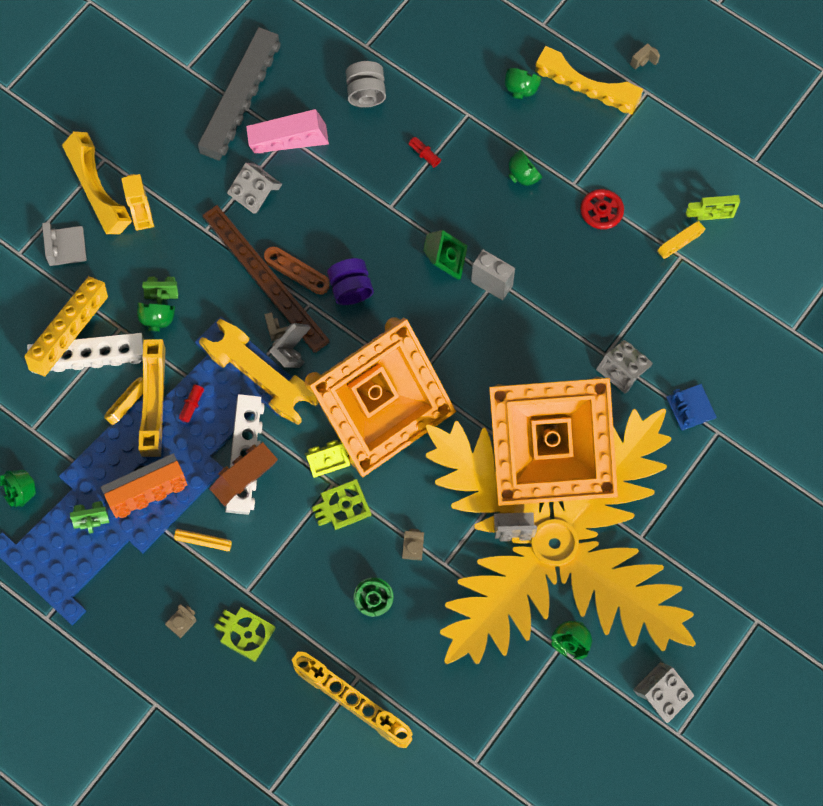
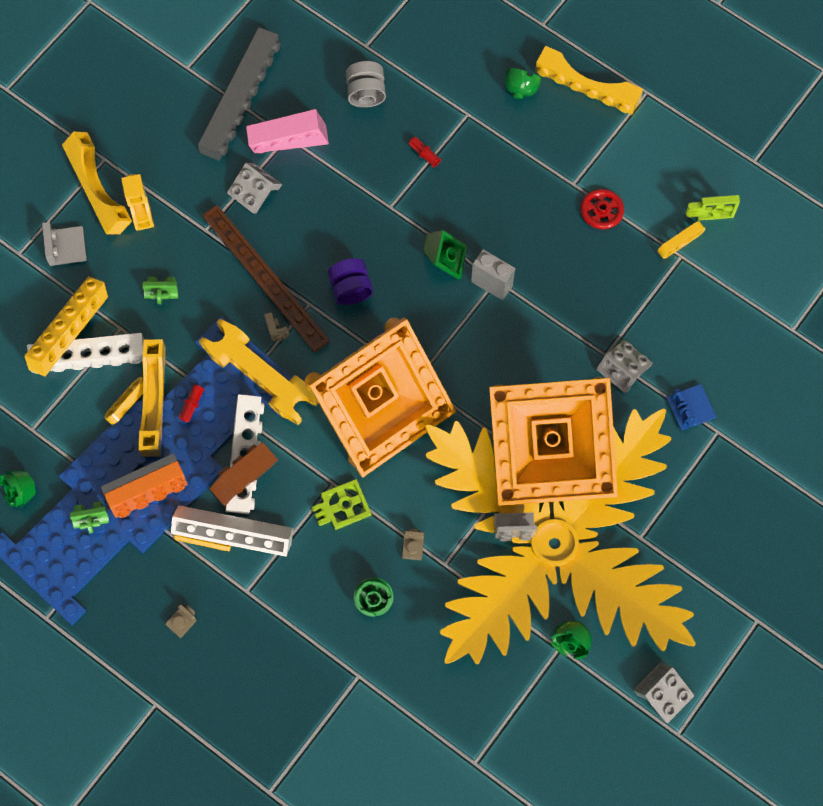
green cylinder [137,303,175,332] -> none
lime piece [214,607,276,662] -> none
dark orange plate [264,247,330,294] -> none
light grey bracket [269,323,311,368] -> none
yellow piece [292,652,413,748] -> none
neon yellow bracket [305,440,350,478] -> none
green cylinder [508,149,543,186] -> none
dark tan bracket [630,43,660,70] -> none
none -> white brick [171,505,293,556]

